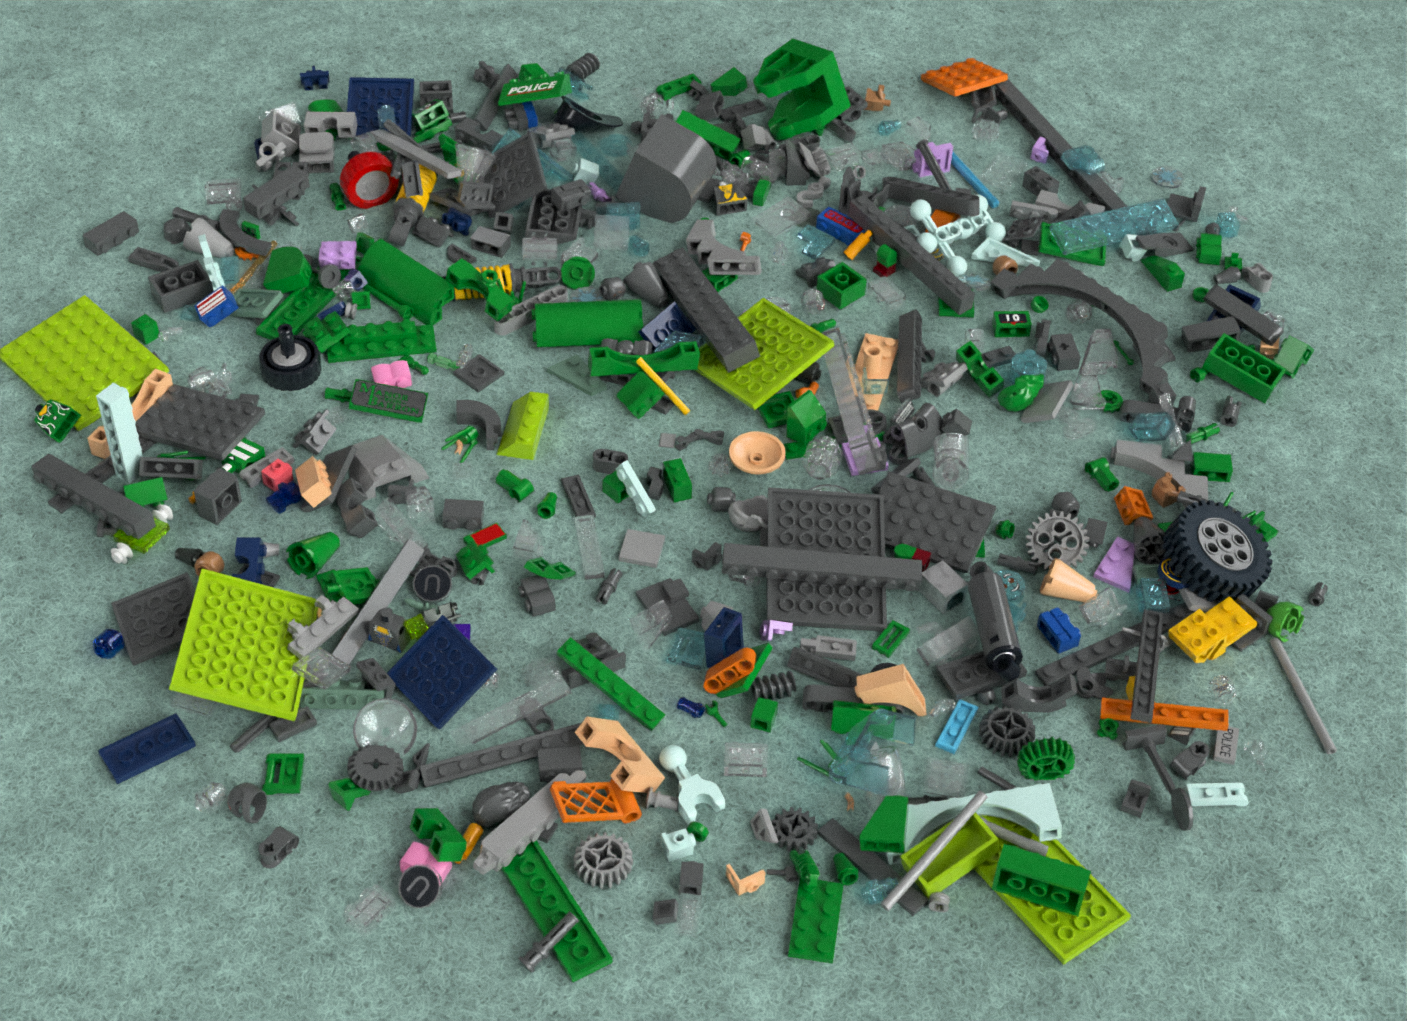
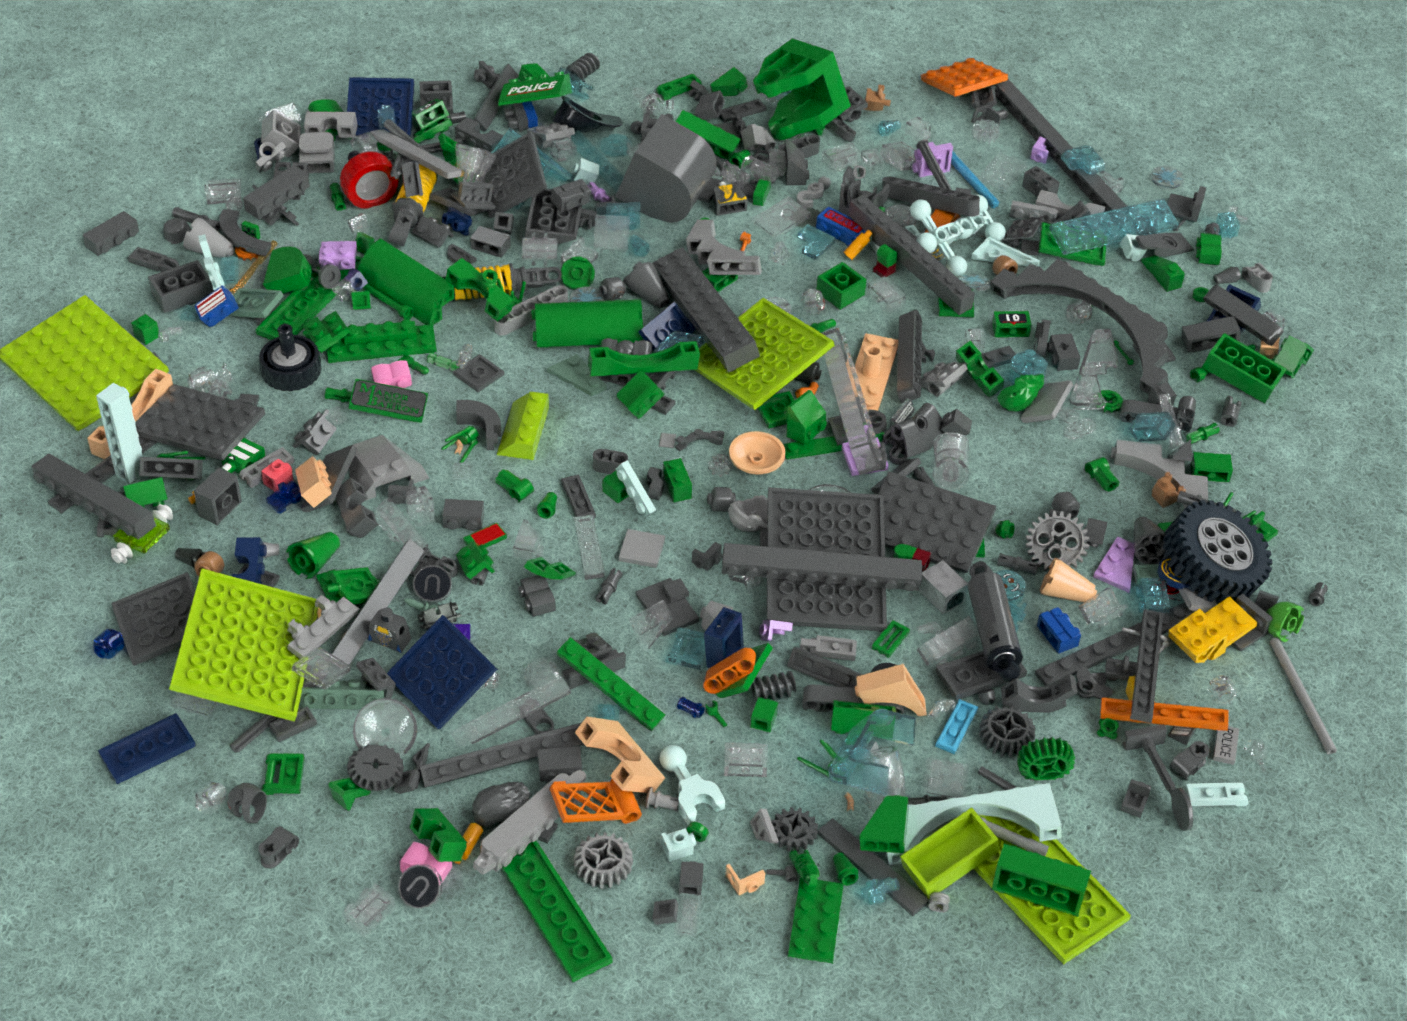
green torso [34,399,81,443] -> none
dark blue hips [300,65,330,91] -> none
dark blue plate [316,301,346,321] -> none
light grey bush [345,302,357,319] -> none
clear neon green bracket [403,614,429,640] -> none
dark grey pin [518,911,579,973] -> none
yellow bar [636,357,690,415] -> none
dark grey bracket [795,257,835,288] -> none
light grey hinge [798,142,831,177] -> none
clear piece [802,436,843,480] -> none
clear light blue bracket [862,367,889,394] -> none
light grey piece [880,791,988,911] -> none
green tile [1030,296,1049,313] -> none
orange bracket [1114,486,1153,525] -> none
green tile [1224,253,1242,273] -> none

